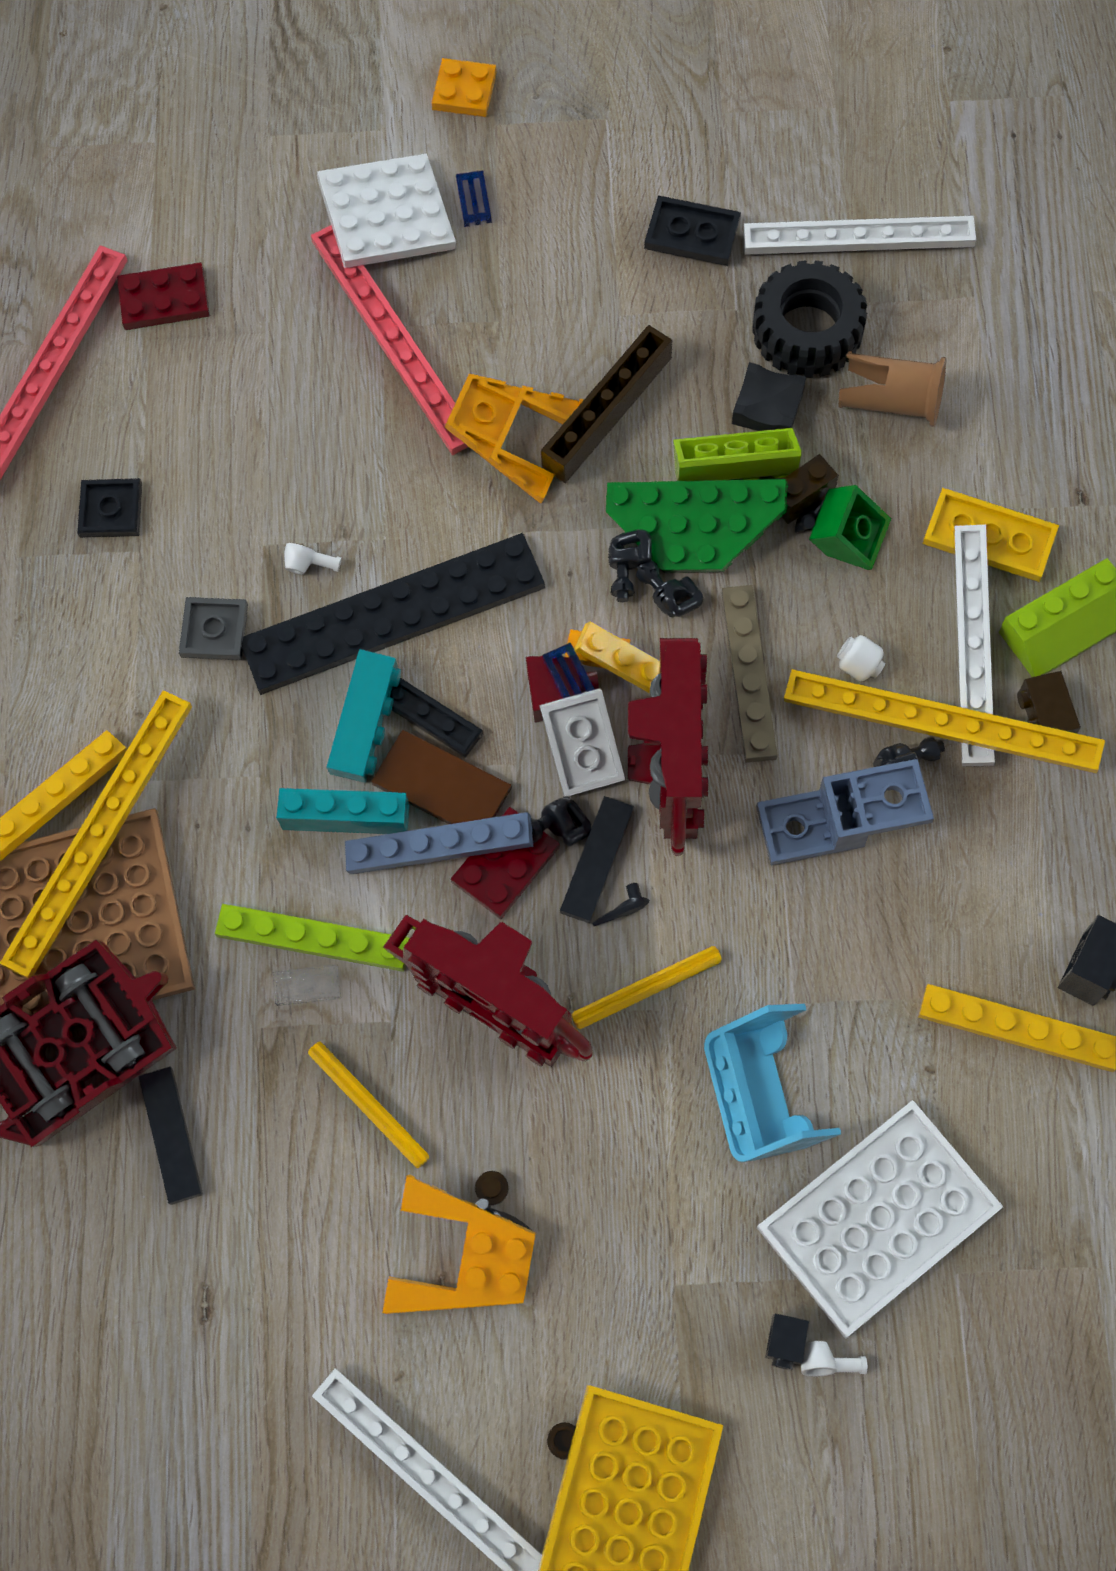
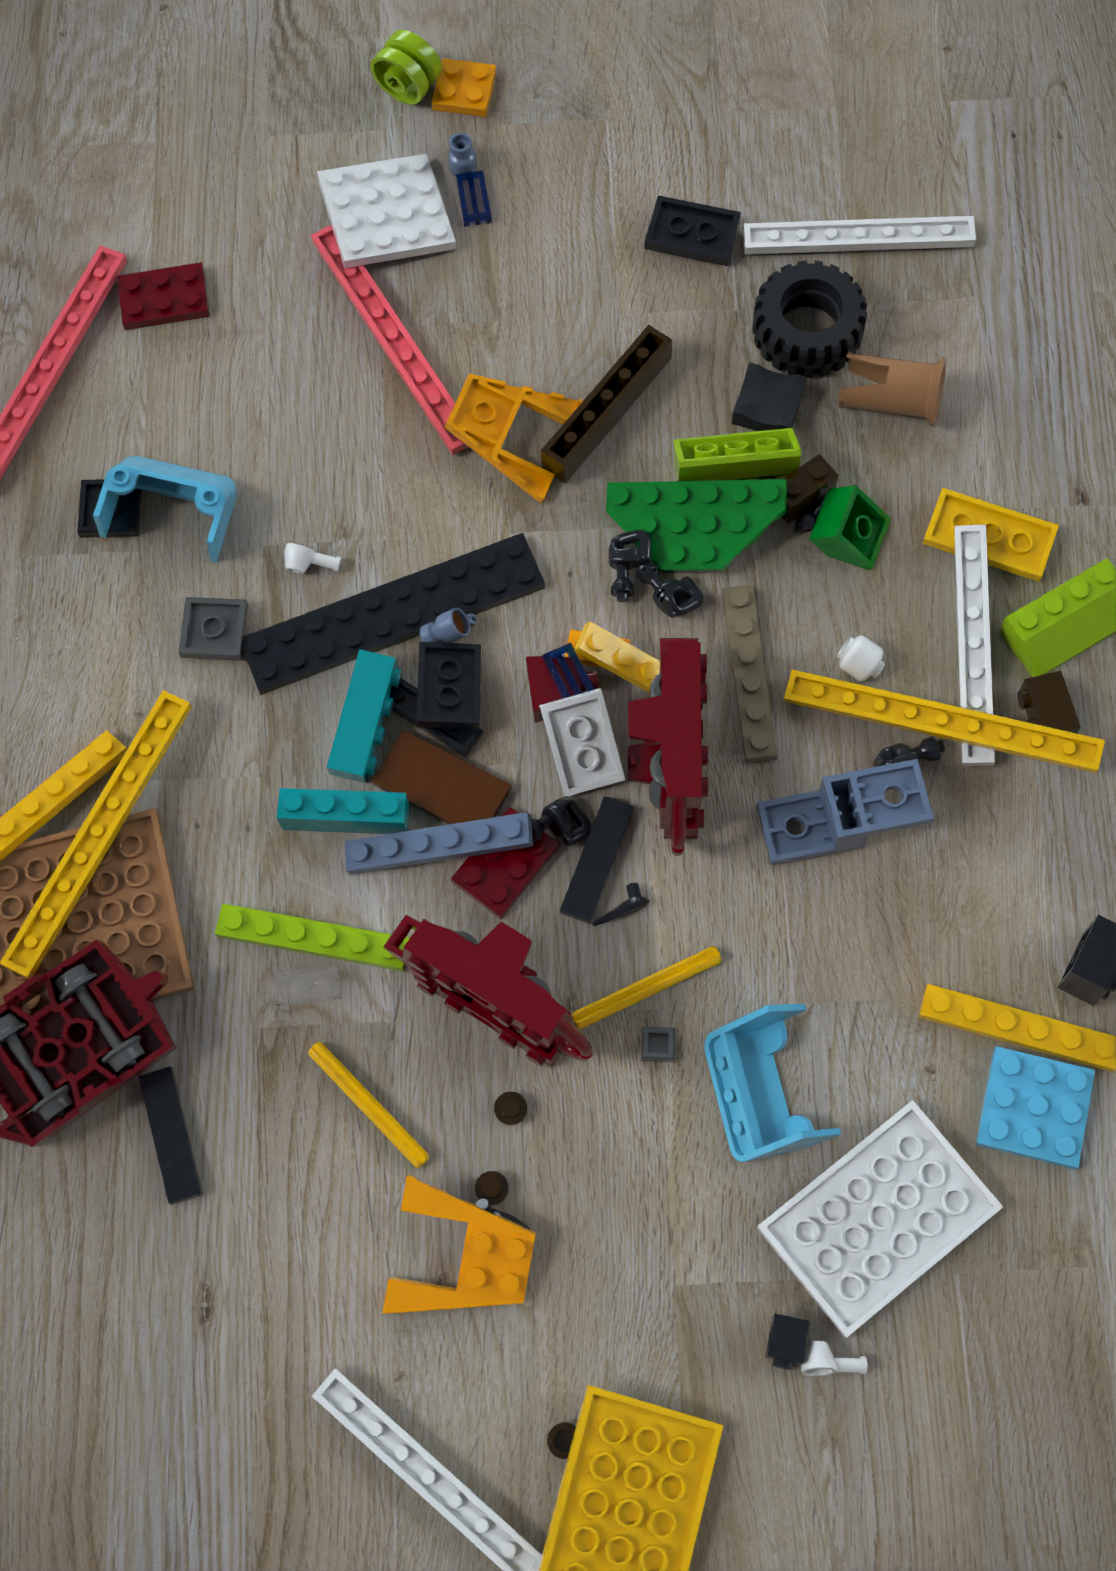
none -> medium azure windscreen [93,456,237,563]
none -> lime wheel [370,29,442,105]
none -> black plate [416,642,481,730]
none -> sand blue piece [420,607,477,643]
none -> sand blue piece [448,133,477,179]
none -> dark brown plate [494,1091,527,1125]
none -> dark grey tile [641,1026,675,1063]
none -> medium azure plate [975,1046,1095,1170]

